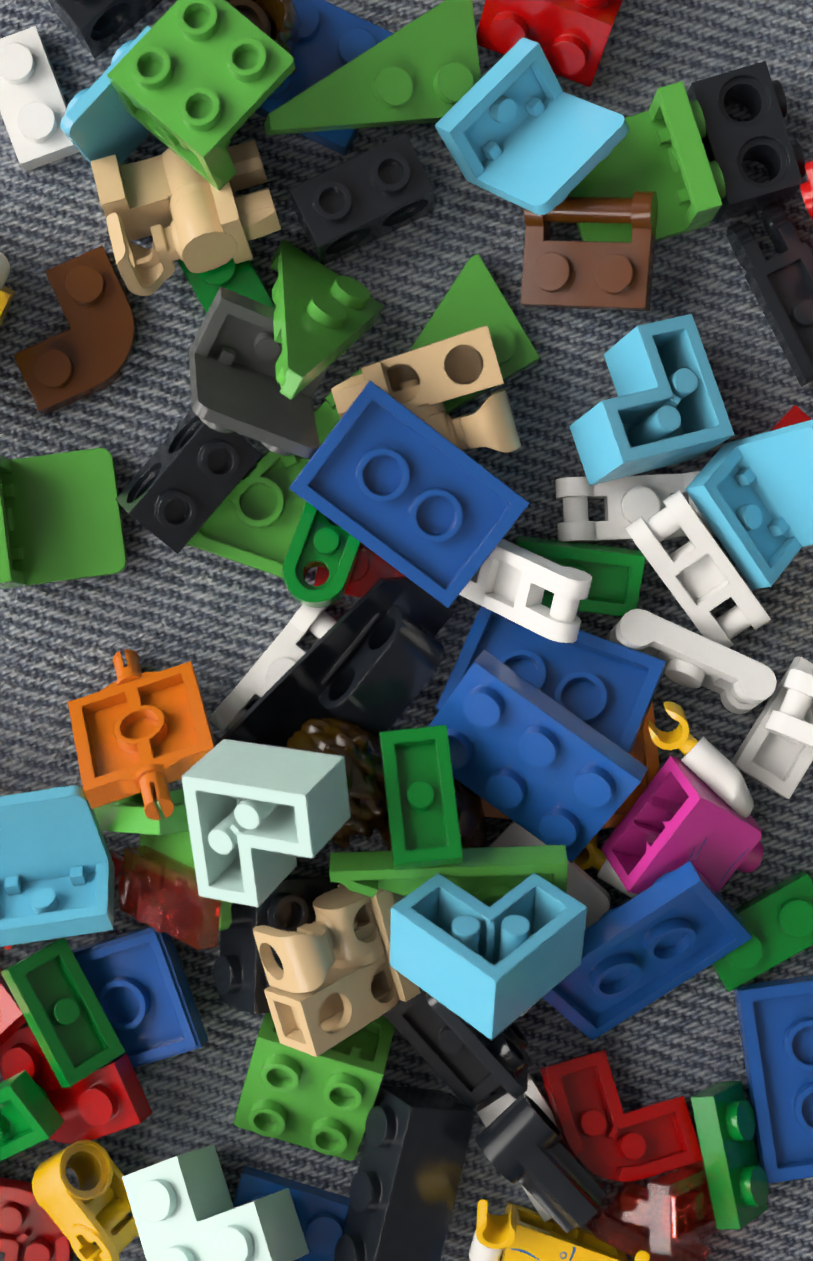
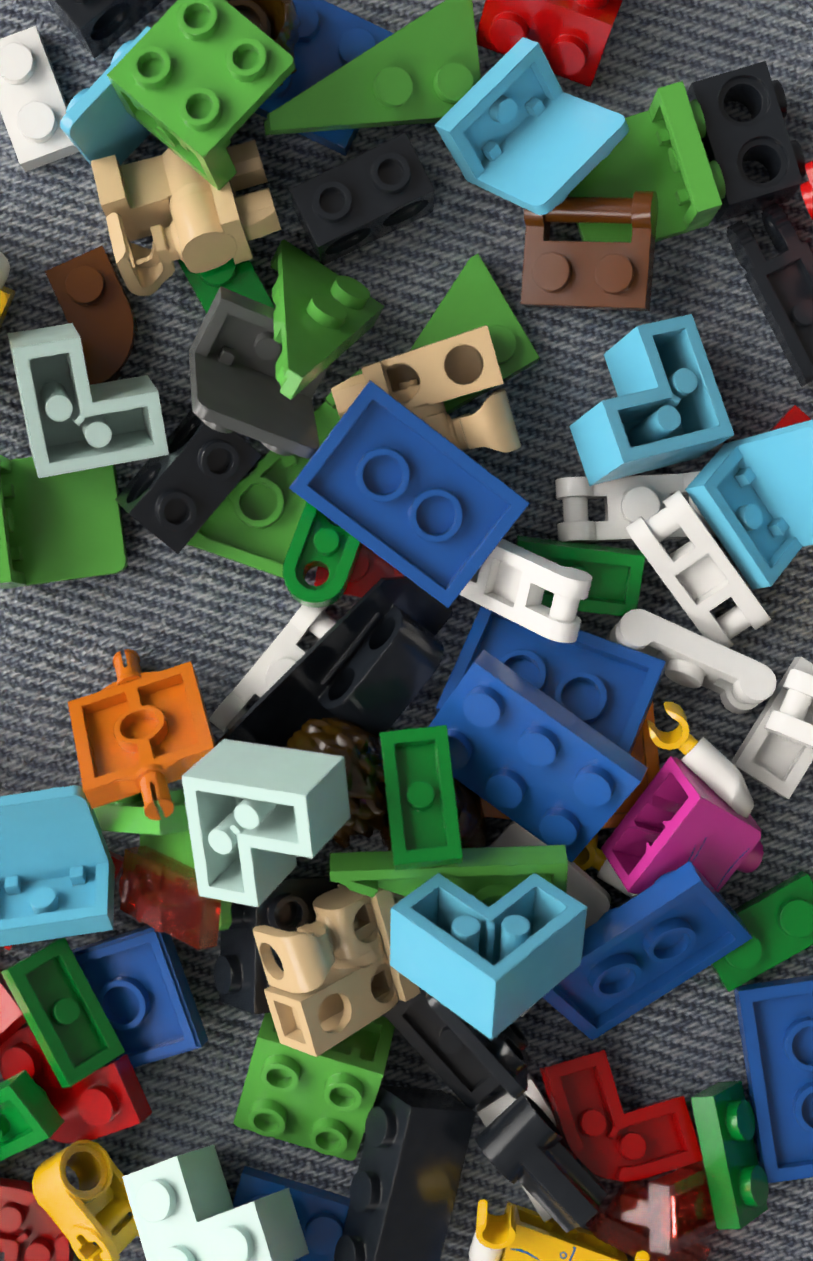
none -> light aqua brick [7,323,169,478]

